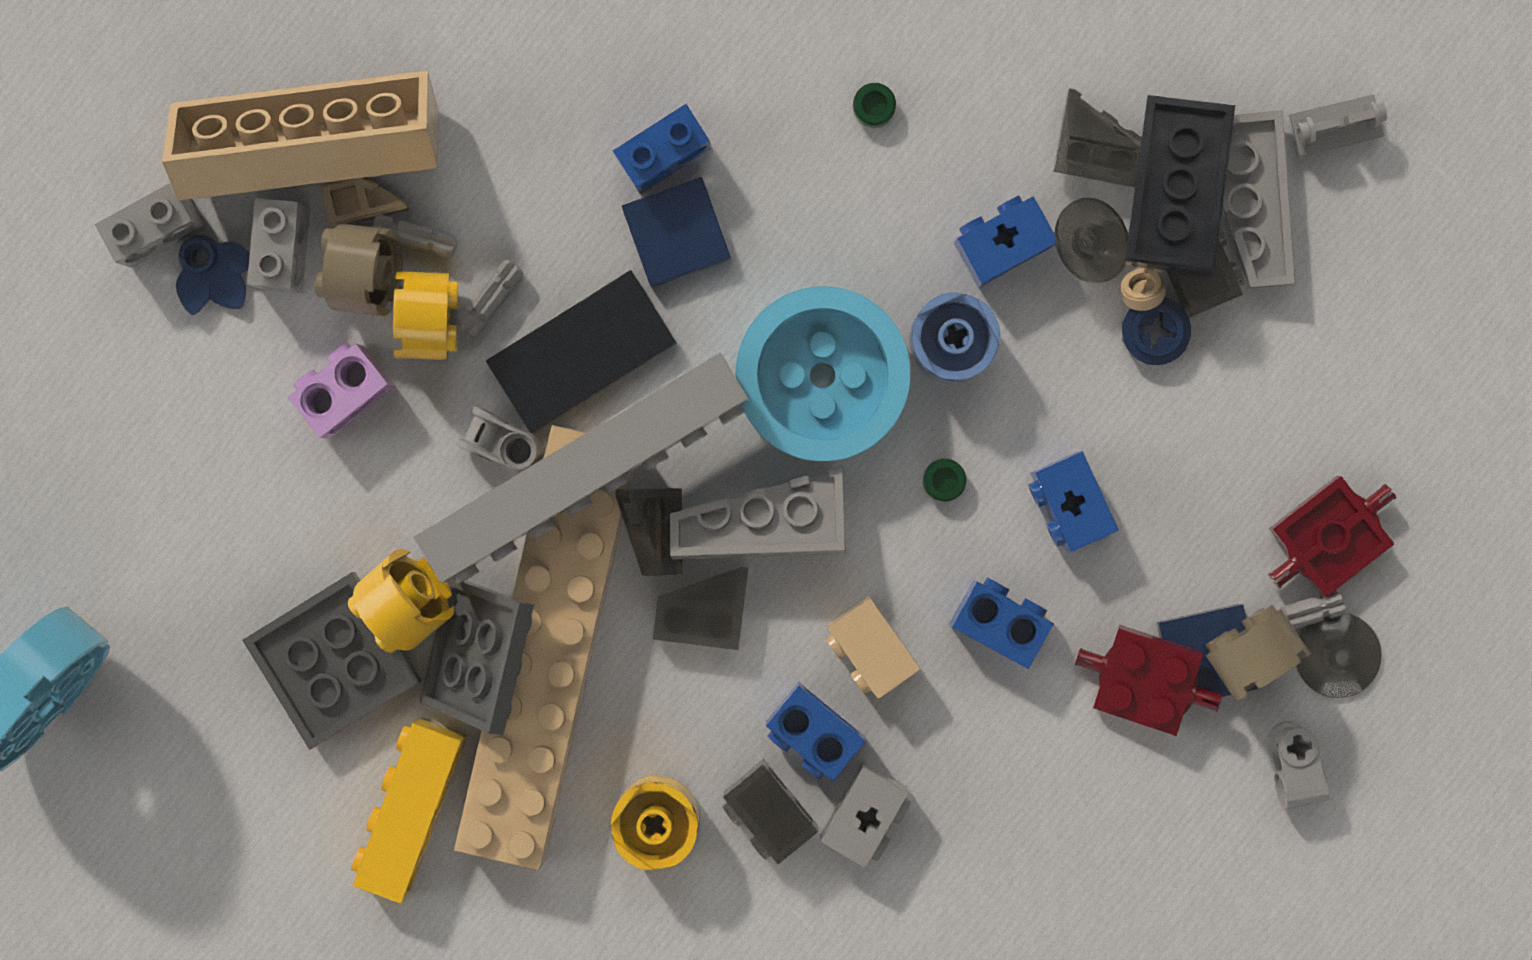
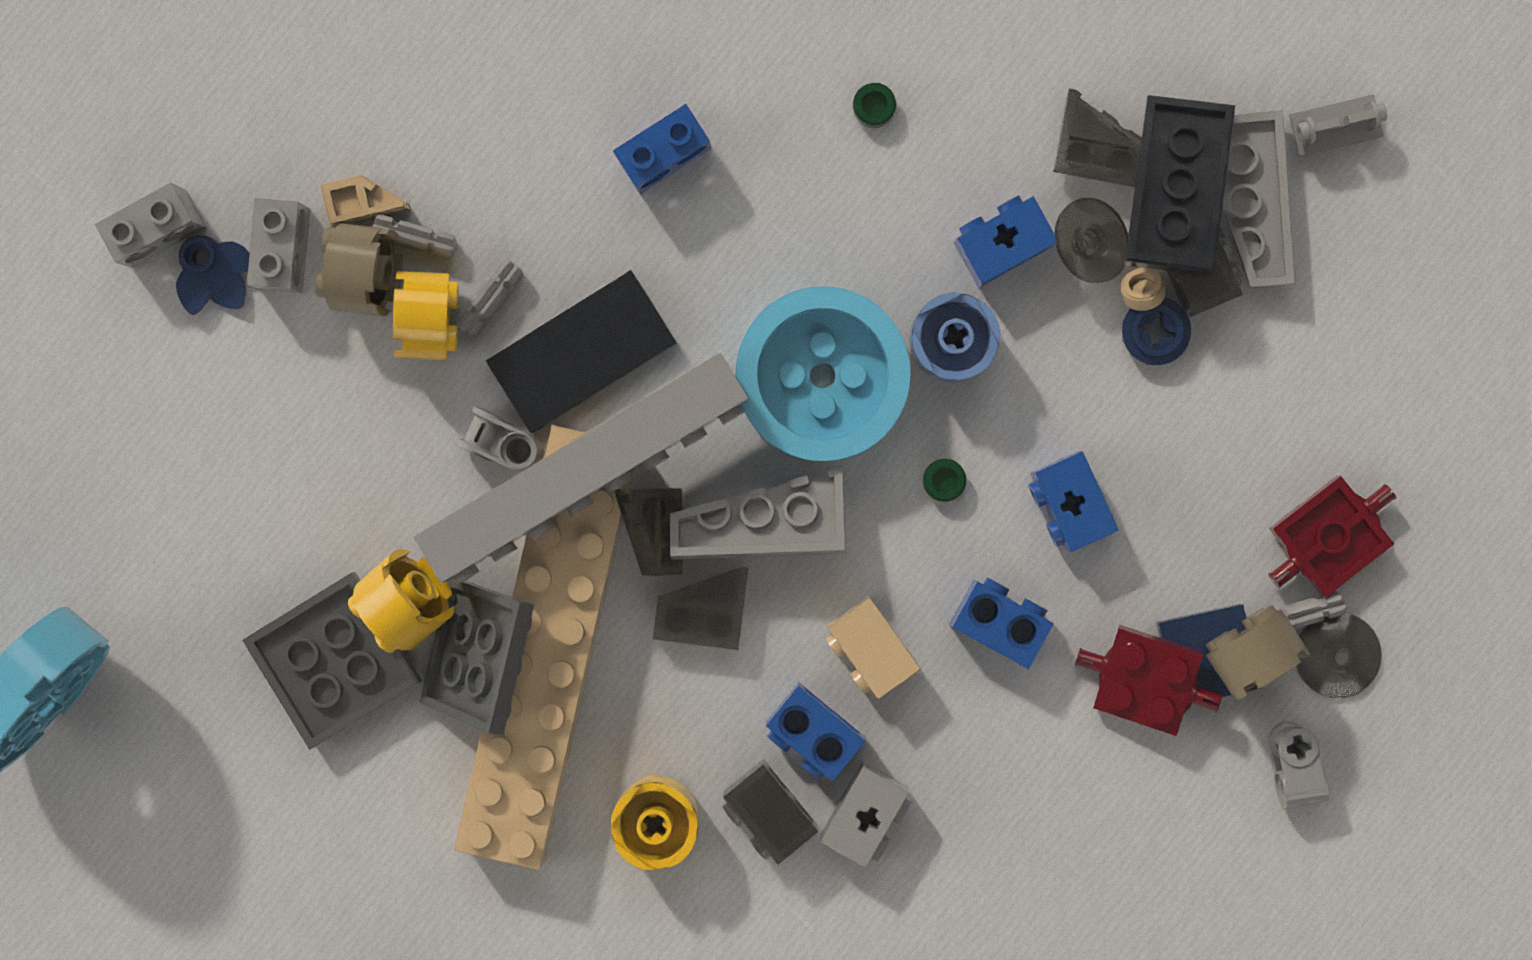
tan brick [162,70,439,201] -> none
lavender brick [288,343,396,439] -> none
yellow brick [351,718,468,904] -> none
dark blue tile [621,177,731,288] -> none

